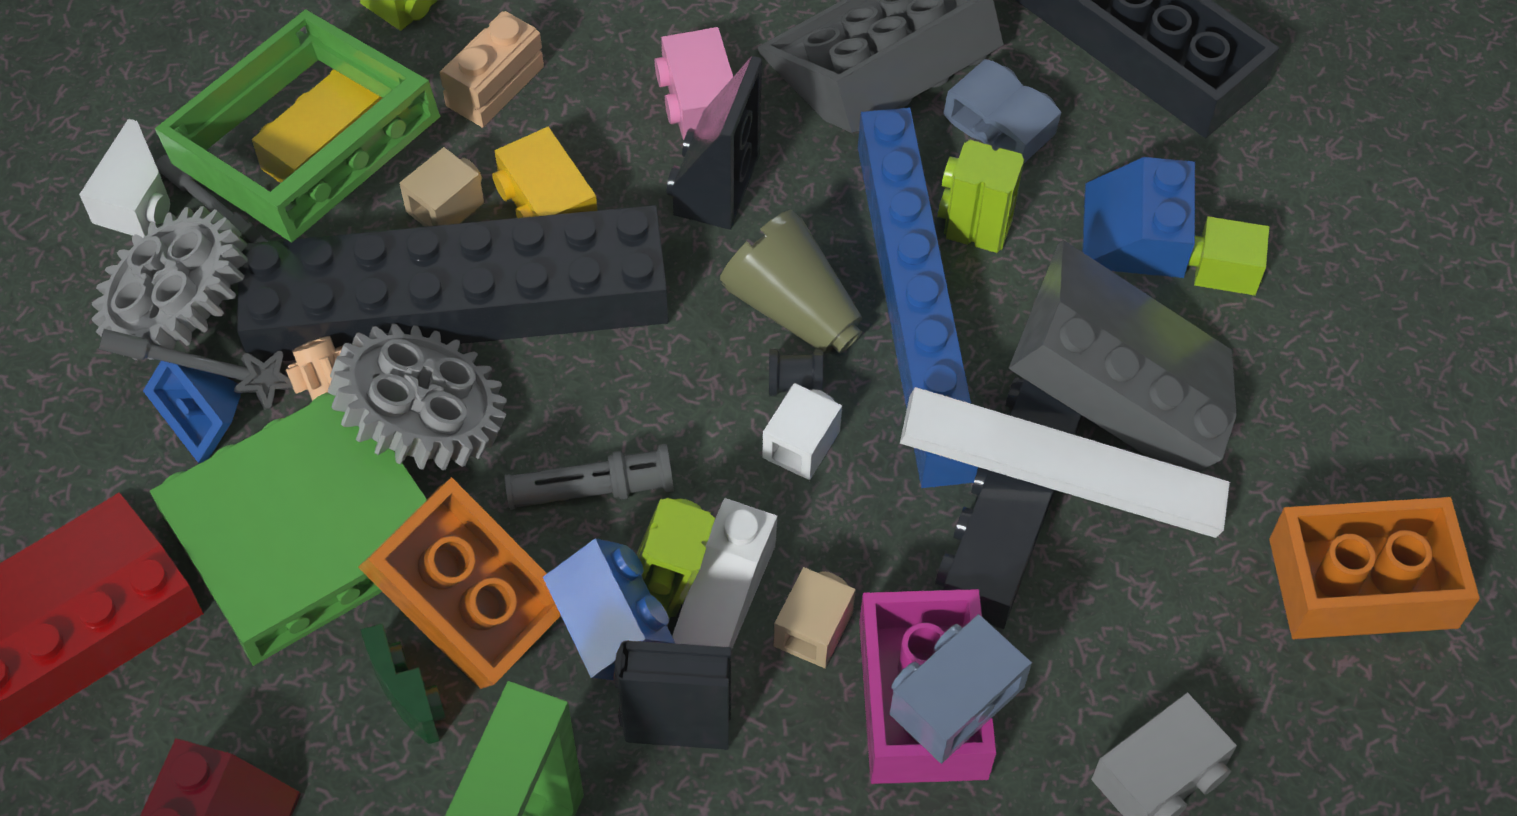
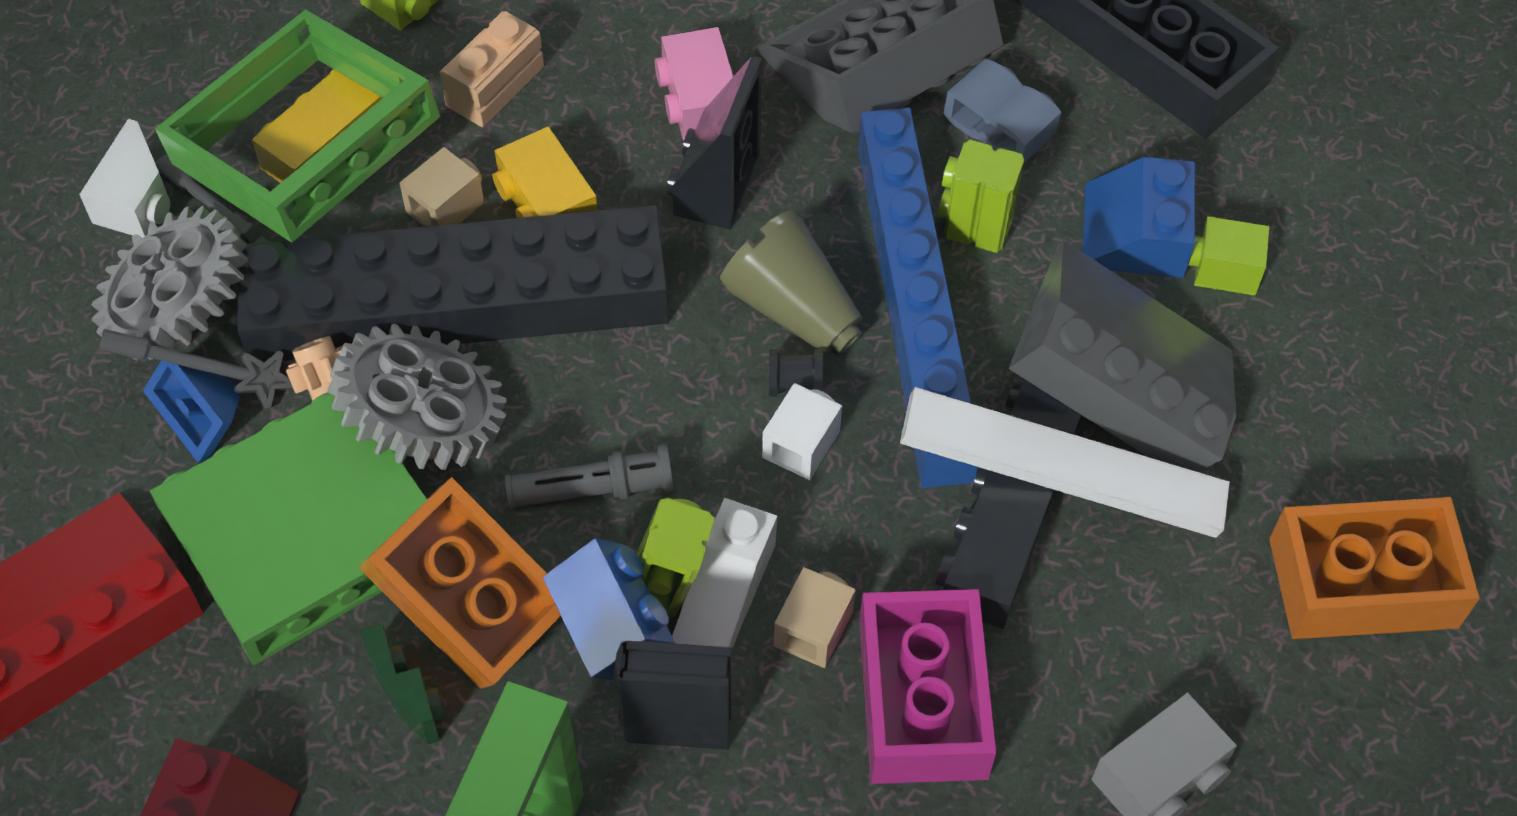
sand blue brick [890,614,1032,764] -> none

